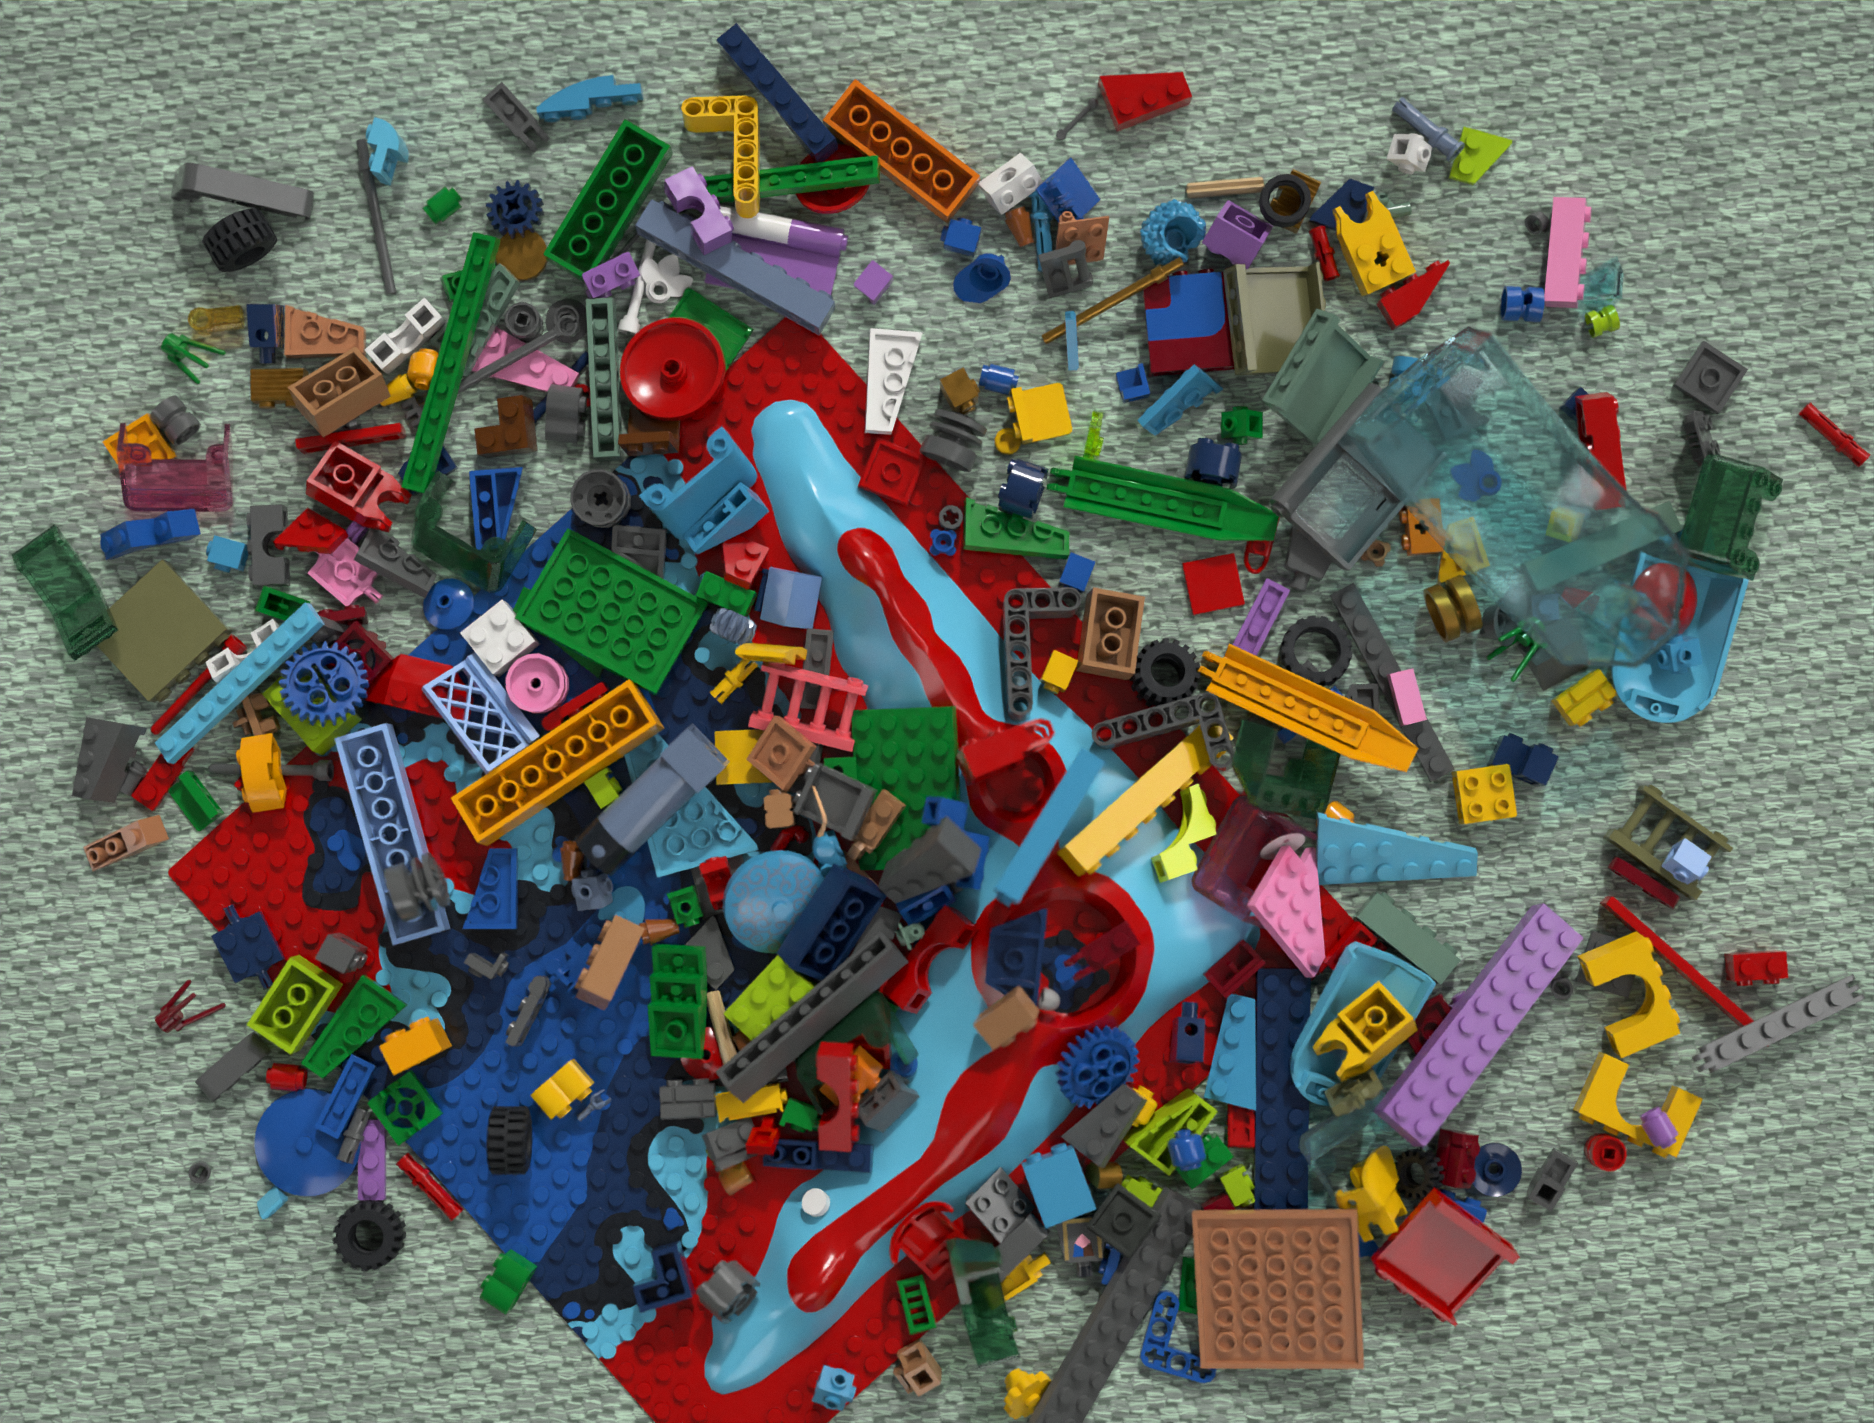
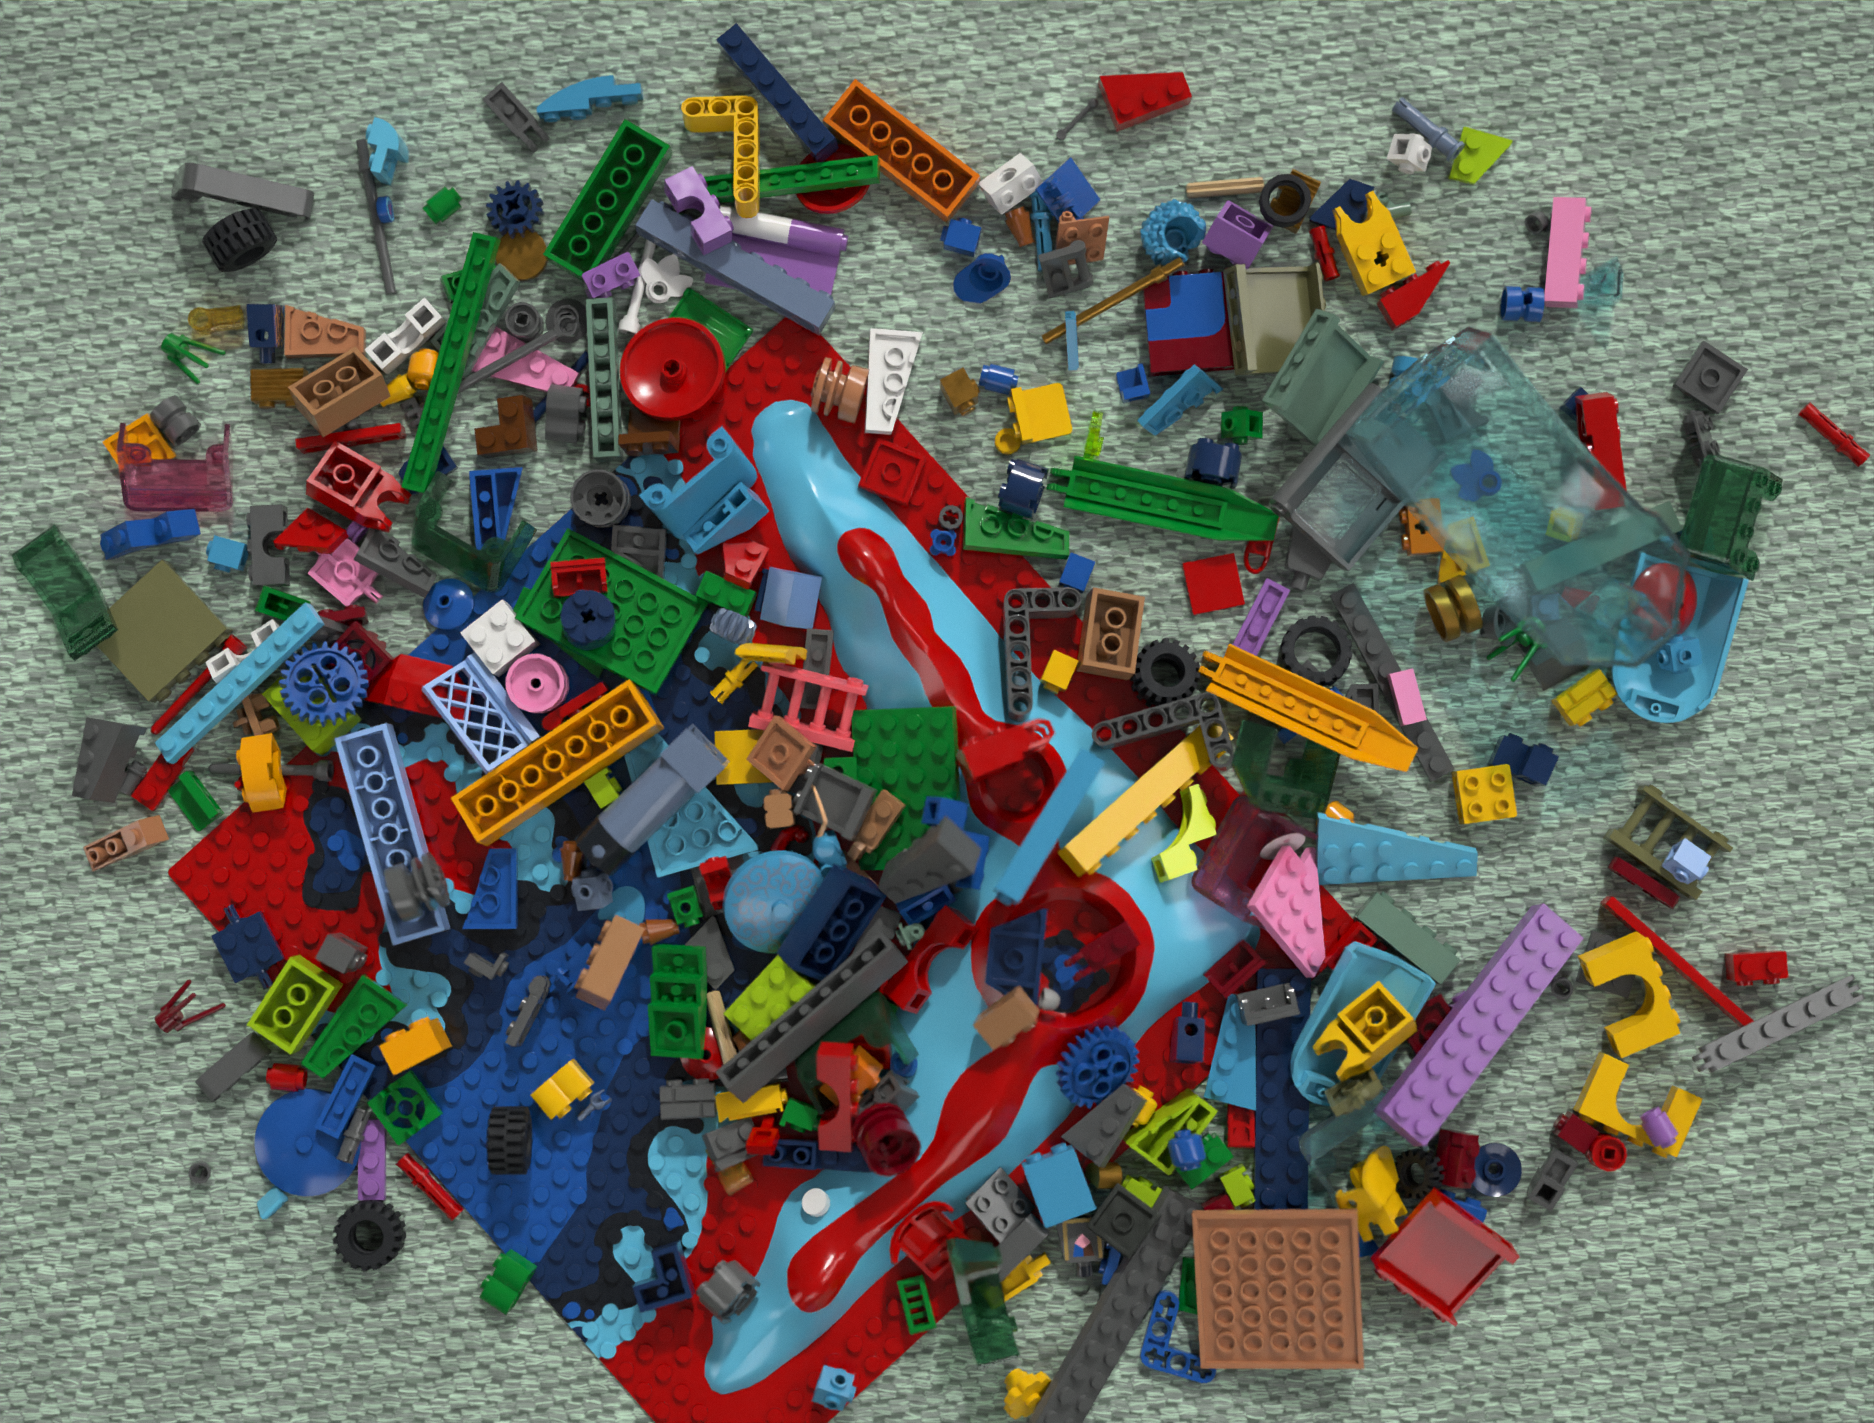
medium lavender panel [854,260,894,305] -> none
medium nougat brick [893,1338,942,1397] -> none
dark grey wheel [919,409,987,472] -> none
medium nougat plate [1360,539,1391,567] -> none
lime wheel [1585,305,1620,338] -> none
none -> blue tile [376,196,394,224]
none -> red hinge [550,558,608,598]
none -> dark blue brick [561,590,616,650]
none -> nougat wheel [811,357,869,424]
none -> dark red wheel [852,1102,921,1177]
none -> dark grey hinge [1236,983,1300,1026]
none -> dark red brick [1552,1111,1599,1154]

